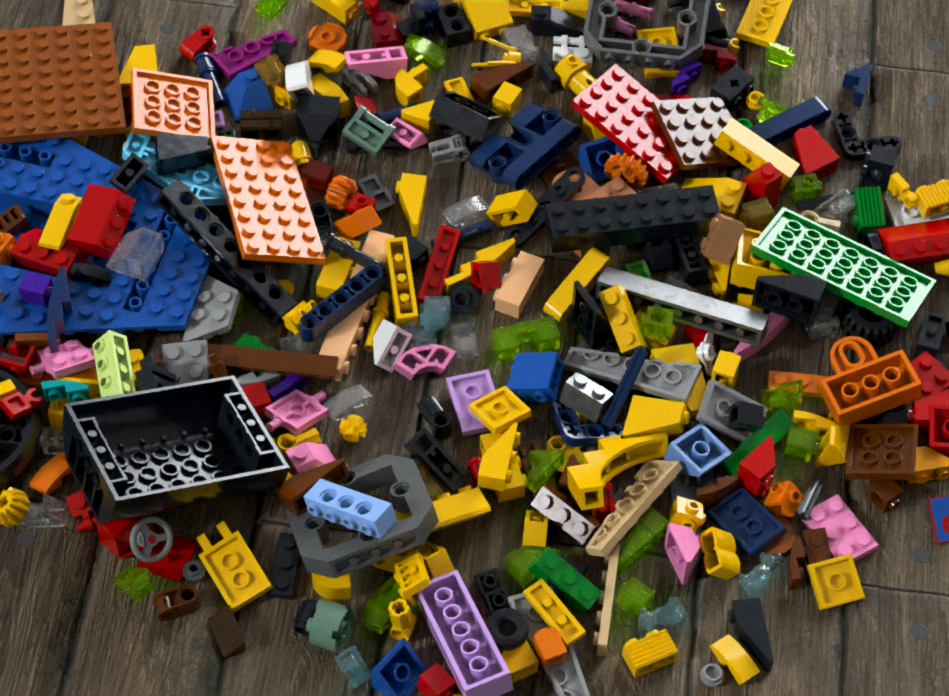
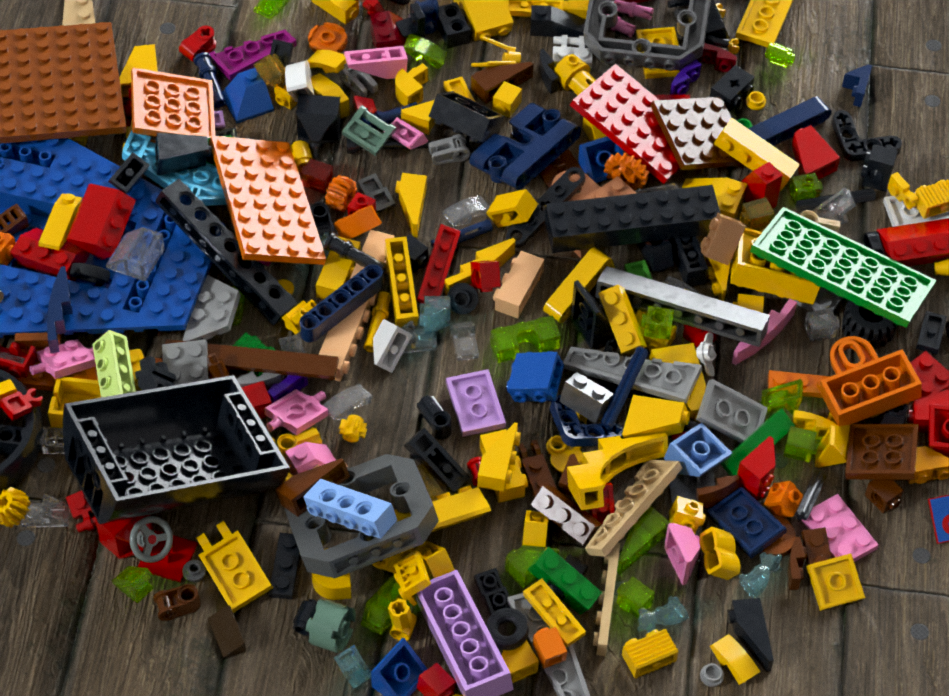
dark purple brick [18,271,53,307] -> none
orange slope [29,452,72,495] -> none
teal slope [41,380,91,403] -> none
dark brown brick [241,109,283,140] -> none
bright pink brick [393,344,456,381] -> none
yellow plate [469,386,531,435] -> none
clear slope [502,24,539,67] -> none
clear neon green slope [527,449,564,492] -> none
yellow brick [711,350,741,389] -> none
black brick [728,401,765,433] -> none
black slope [751,274,827,326] -> none
clear neon green slope [756,96,789,122] -> none
green brick [850,186,886,233] -> none

